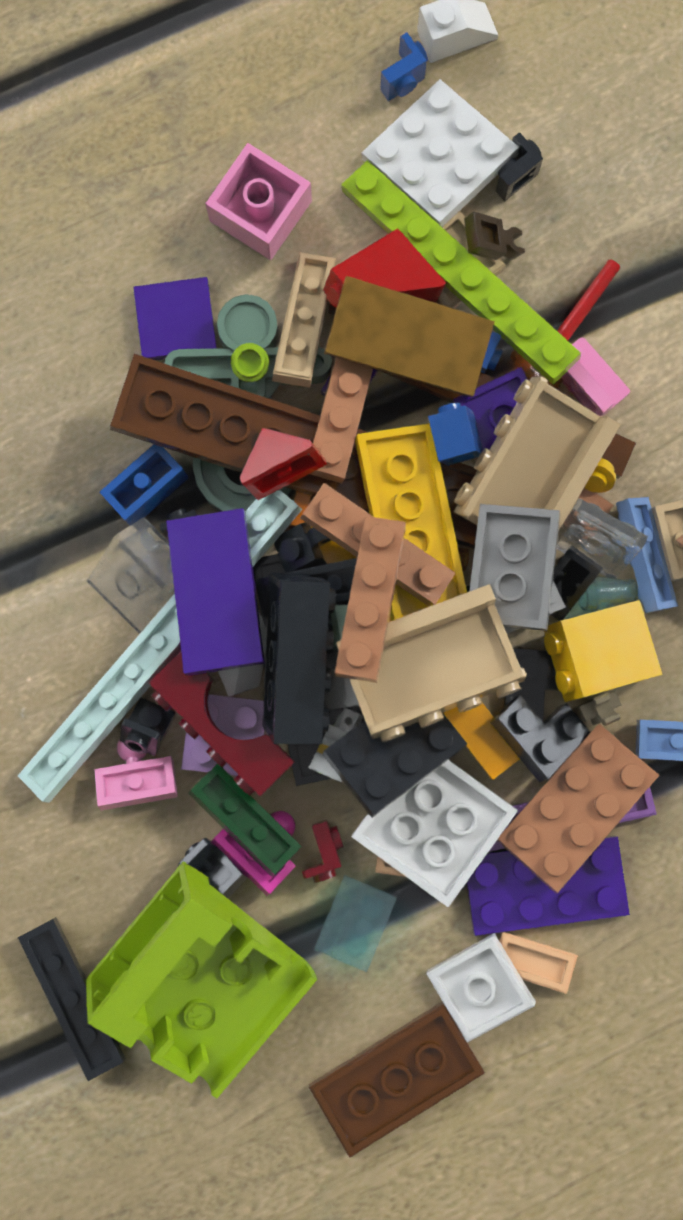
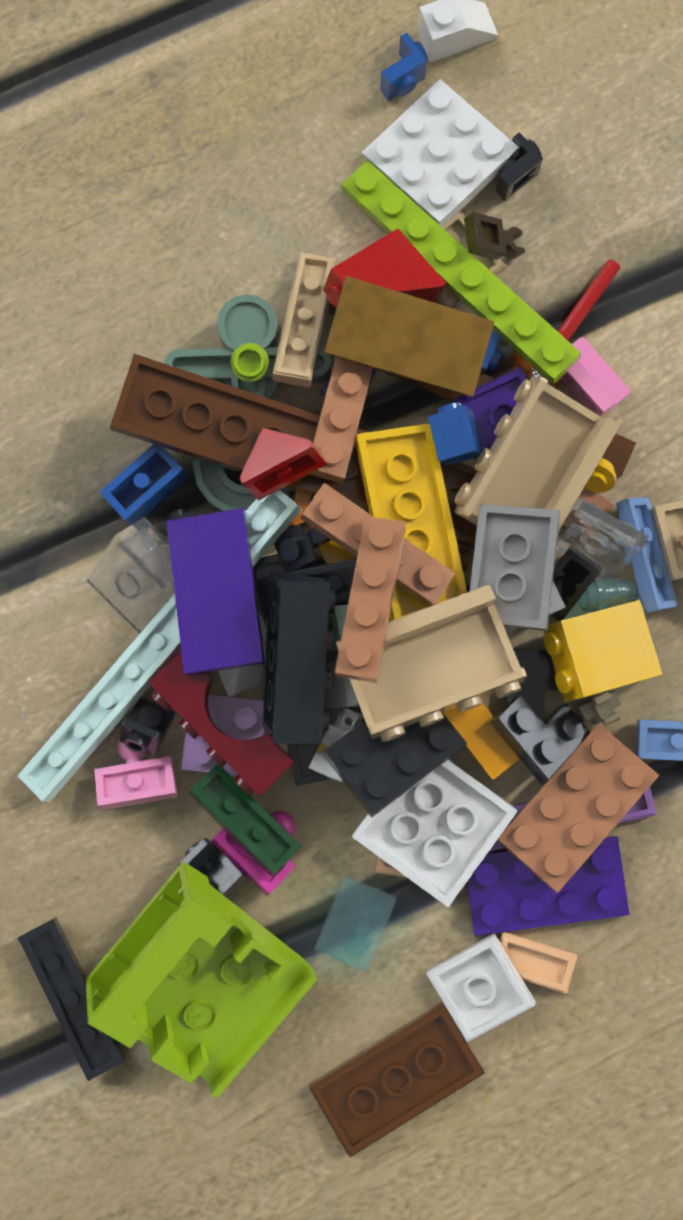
dark purple tile [133,277,217,361] -> none
bright pink brick [205,143,312,260] -> none
dark red bracket [302,819,344,883] -> none

